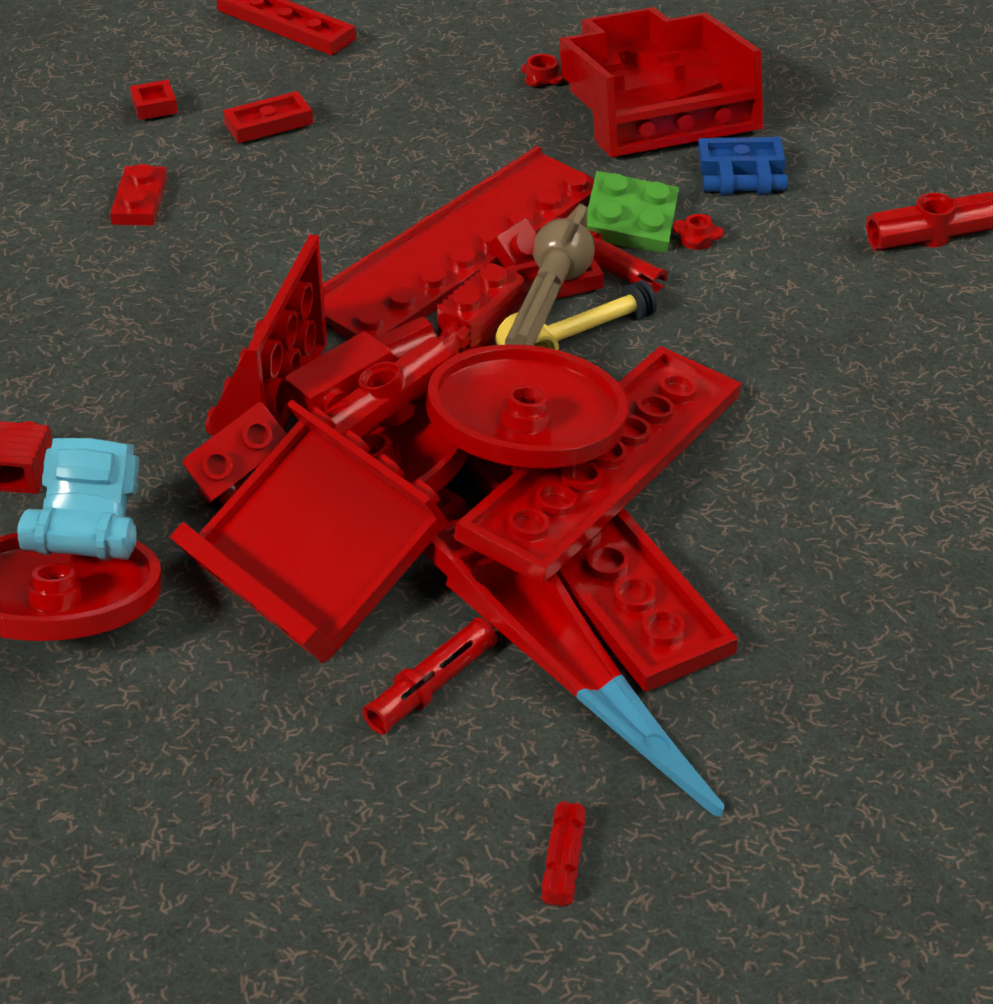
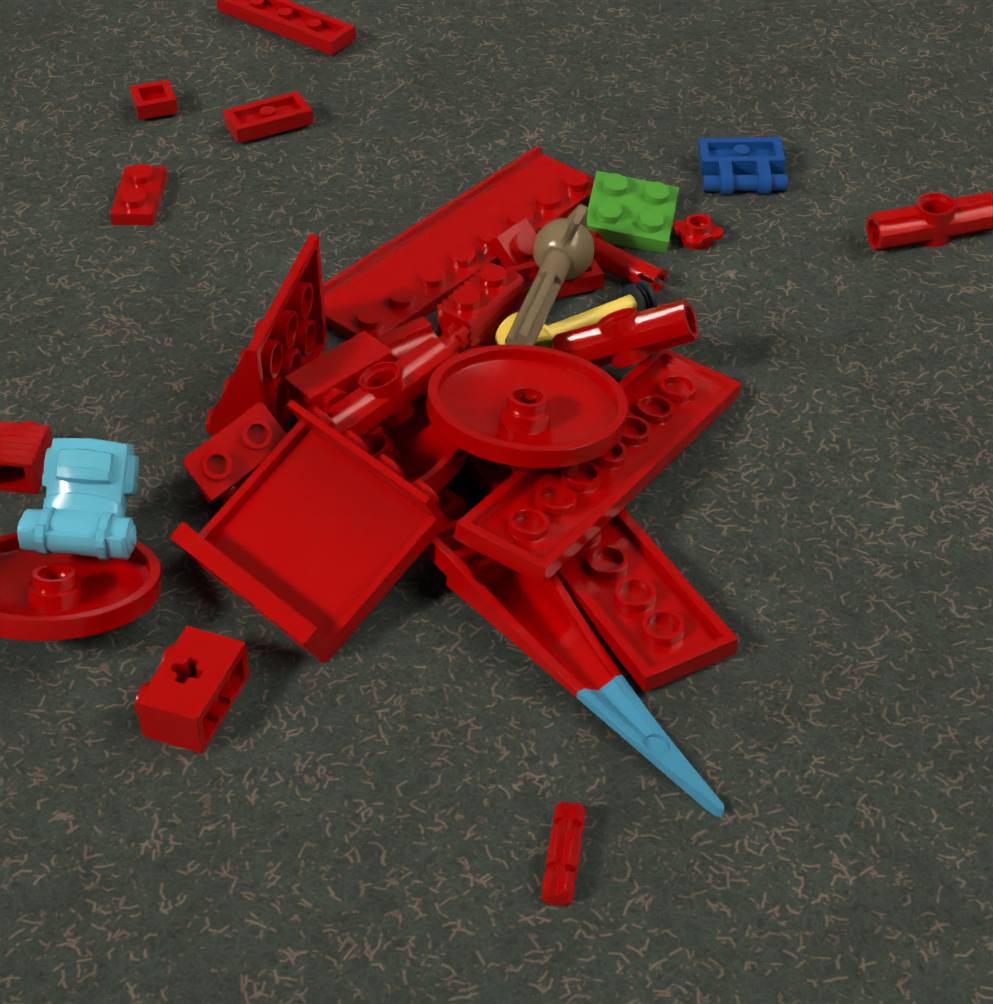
red pin [362,617,497,735] -> none
red plate [521,54,563,87] -> none
red panel [559,7,763,157] -> none
none -> red brick [134,626,250,754]
none -> red piece [552,299,699,368]

